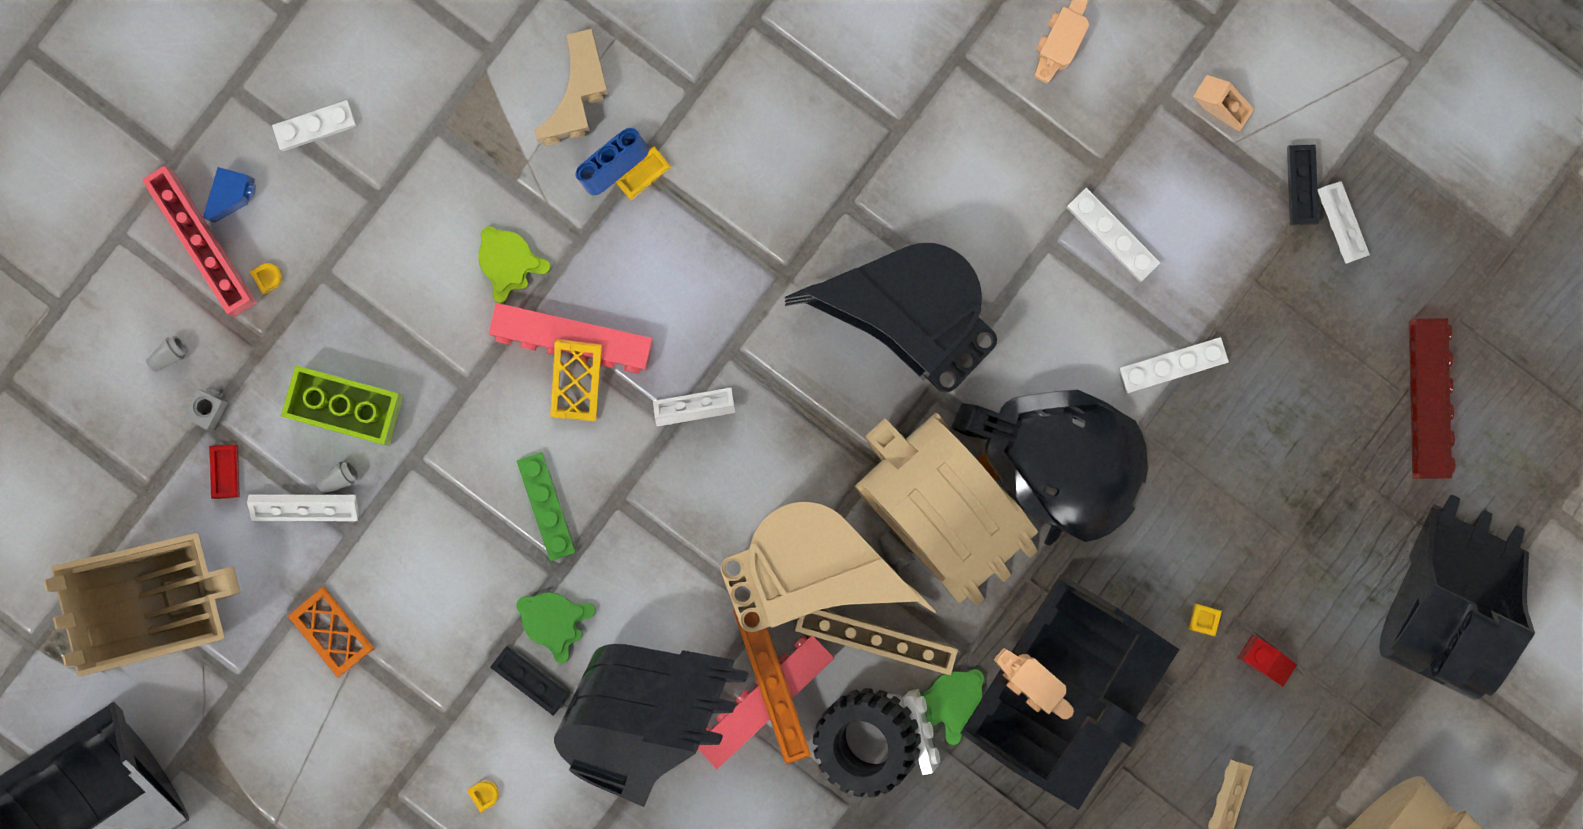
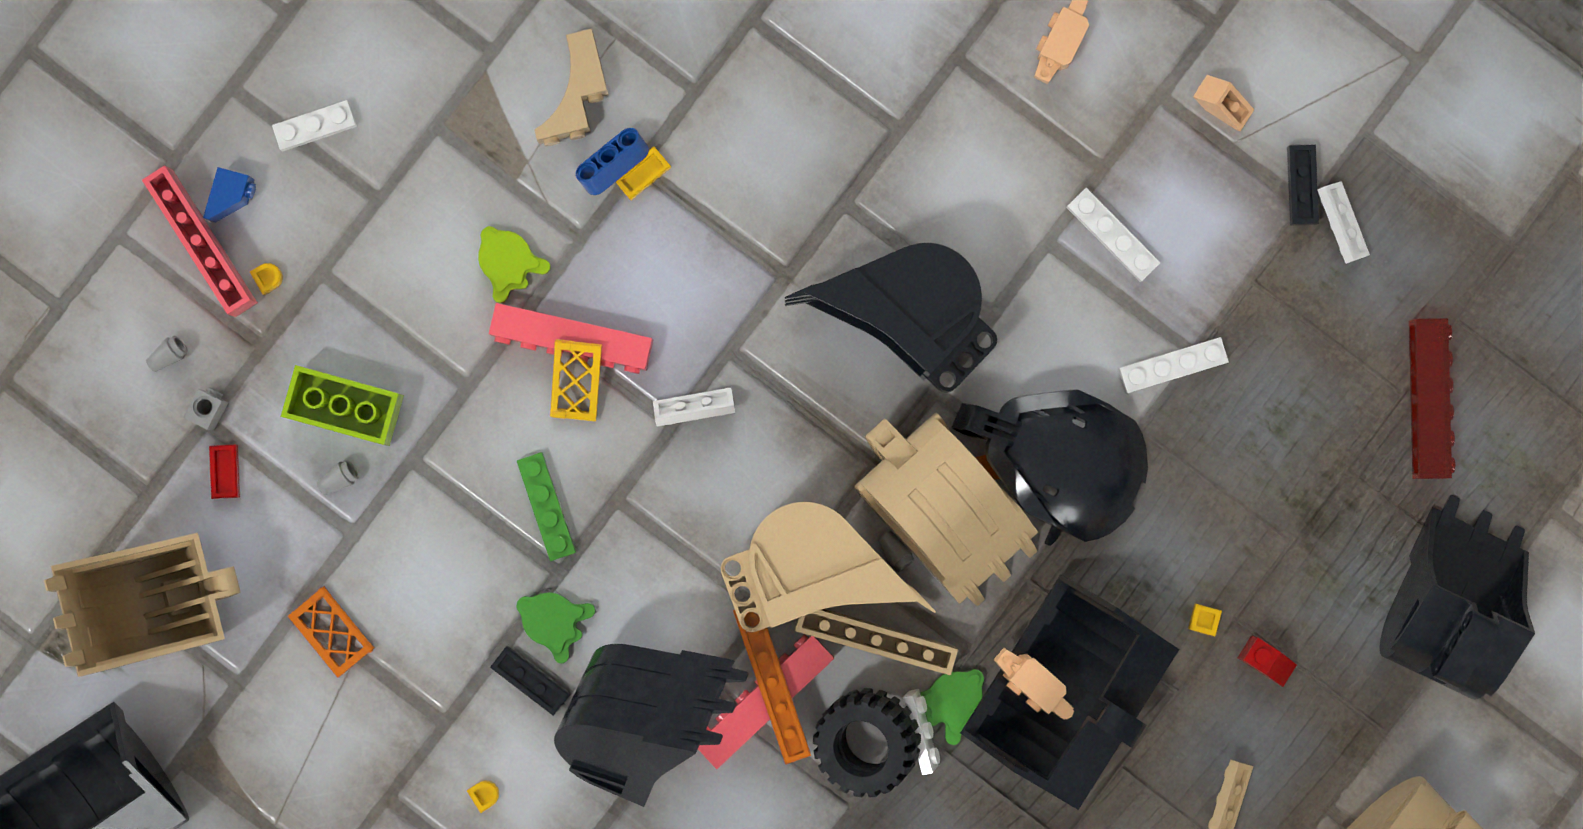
white plate [247,495,359,521] -> none

